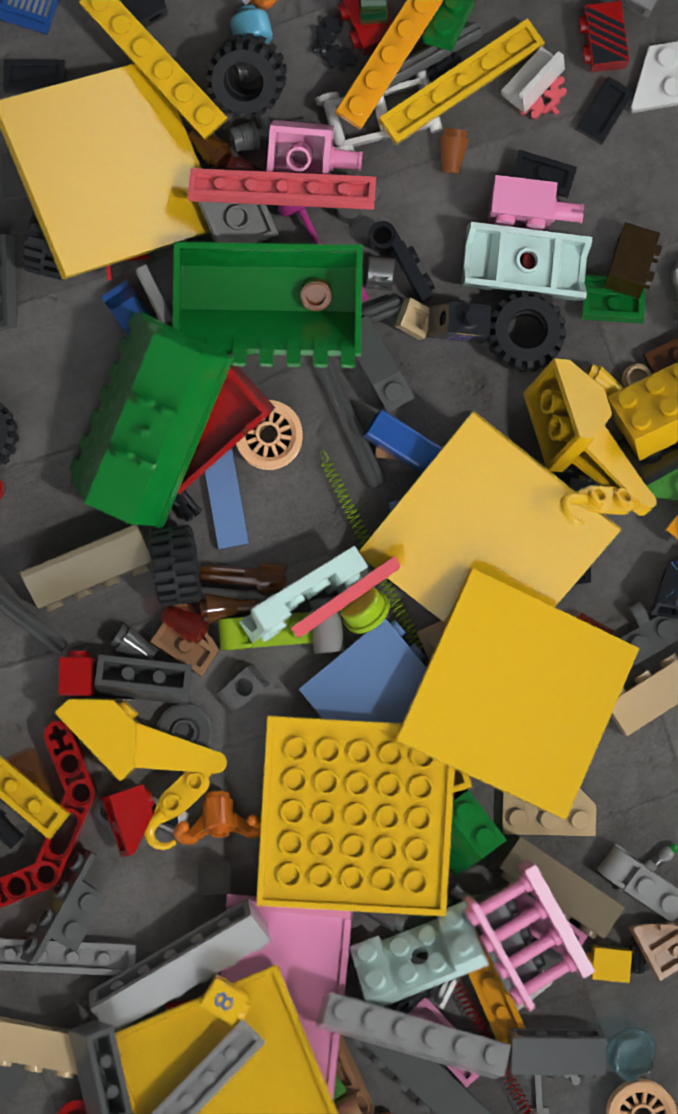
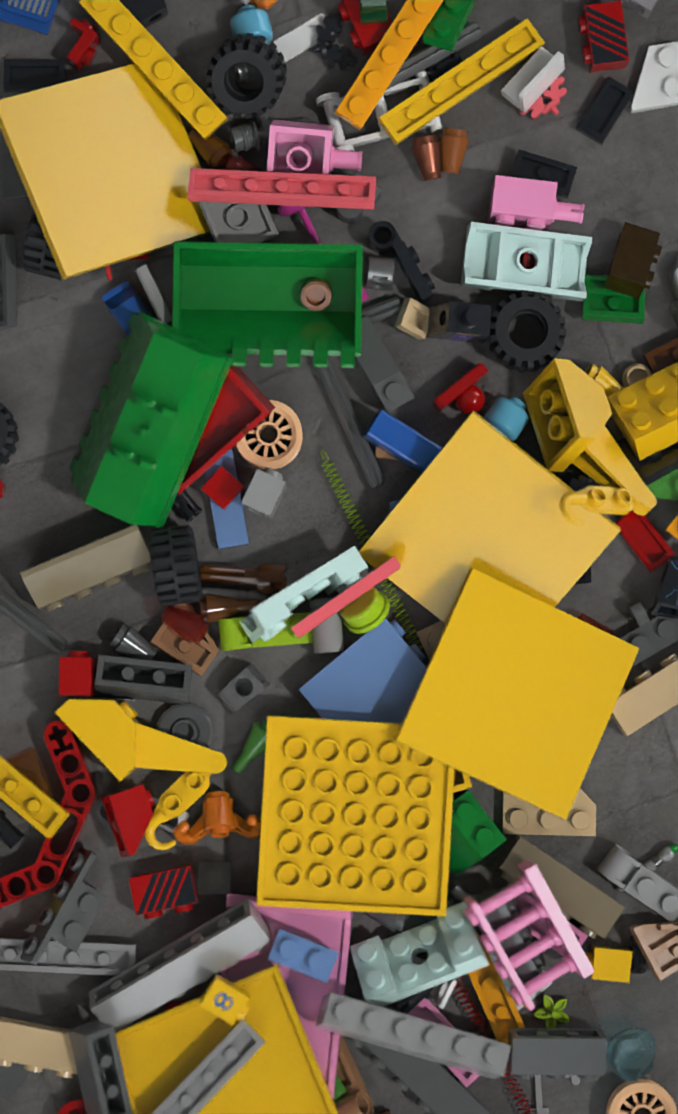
none -> red bracket [67,18,100,71]
none -> brick [129,864,199,919]
none -> red tile [201,466,245,510]
none -> bright green cone [231,721,267,774]
none -> light grey brick [241,467,287,521]
none -> medium blue brick [268,929,339,984]
none -> white sticker [273,13,334,62]
none -> copper cone [411,134,442,181]
none -> red tile [433,363,489,415]
none -> medium azure head [483,396,529,441]
none -> lime plant [533,994,570,1028]
none -> red tile [615,510,675,573]

